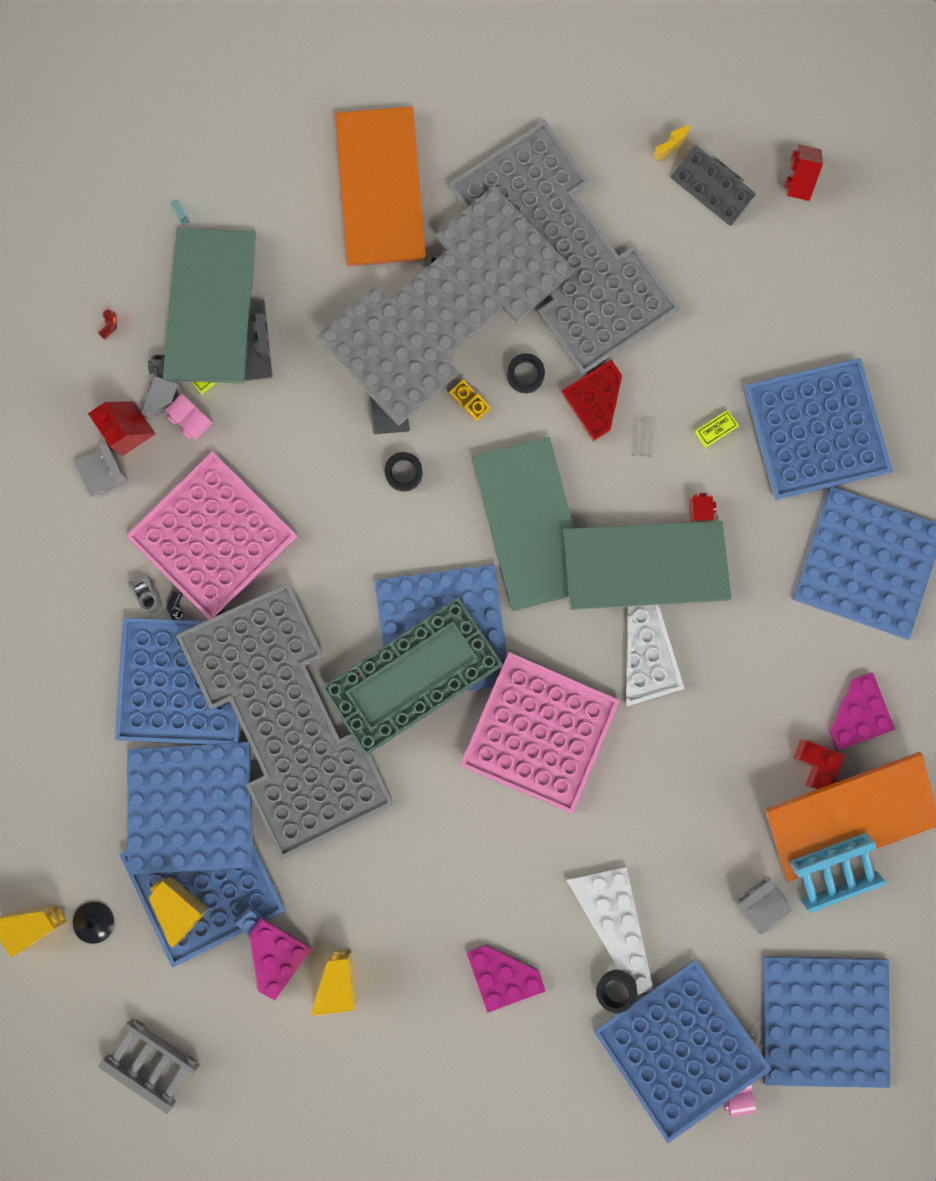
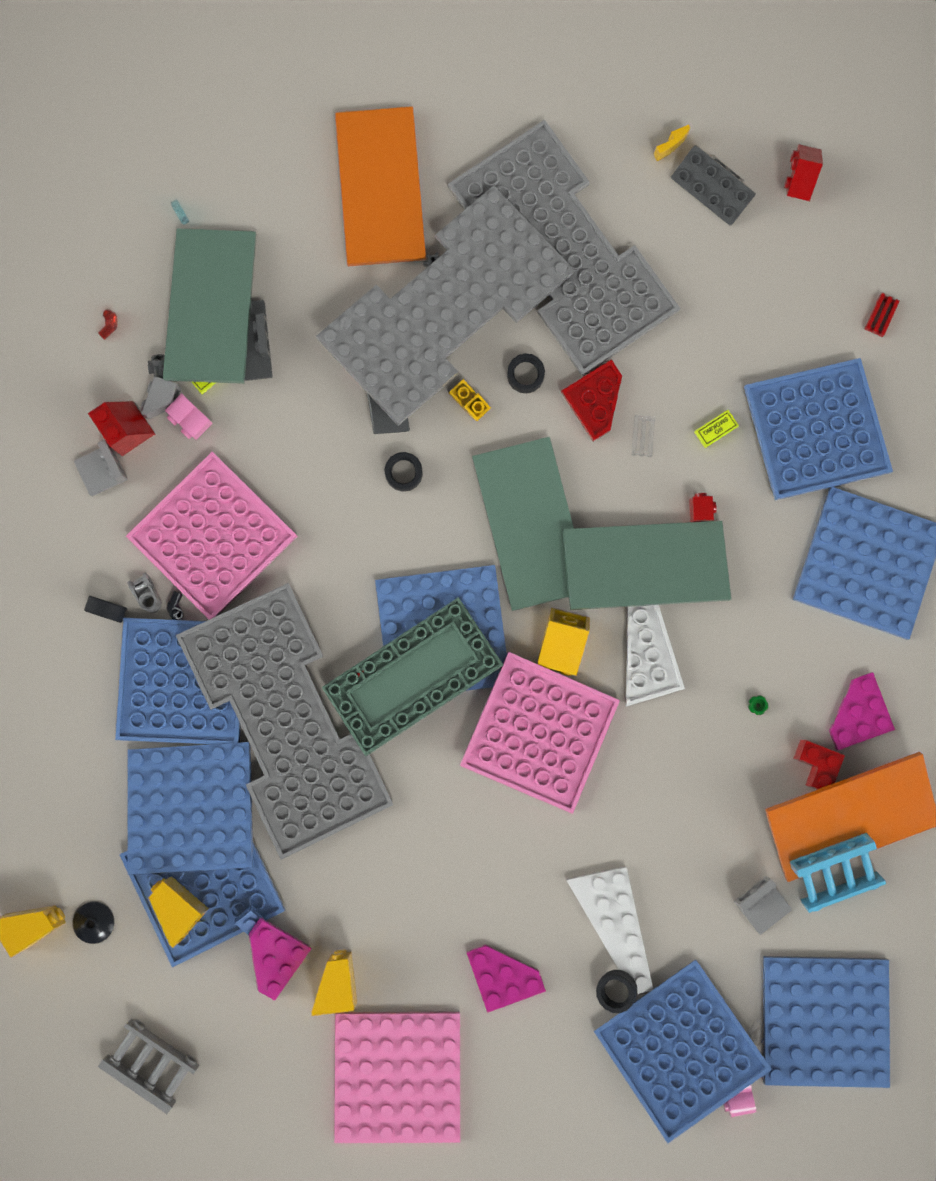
none -> black tyre [84,596,127,623]
none -> bright pink plate [334,1012,460,1143]
none -> yellow slope [537,607,590,676]
none -> green plate [748,695,768,715]
none -> red tile [864,293,900,337]

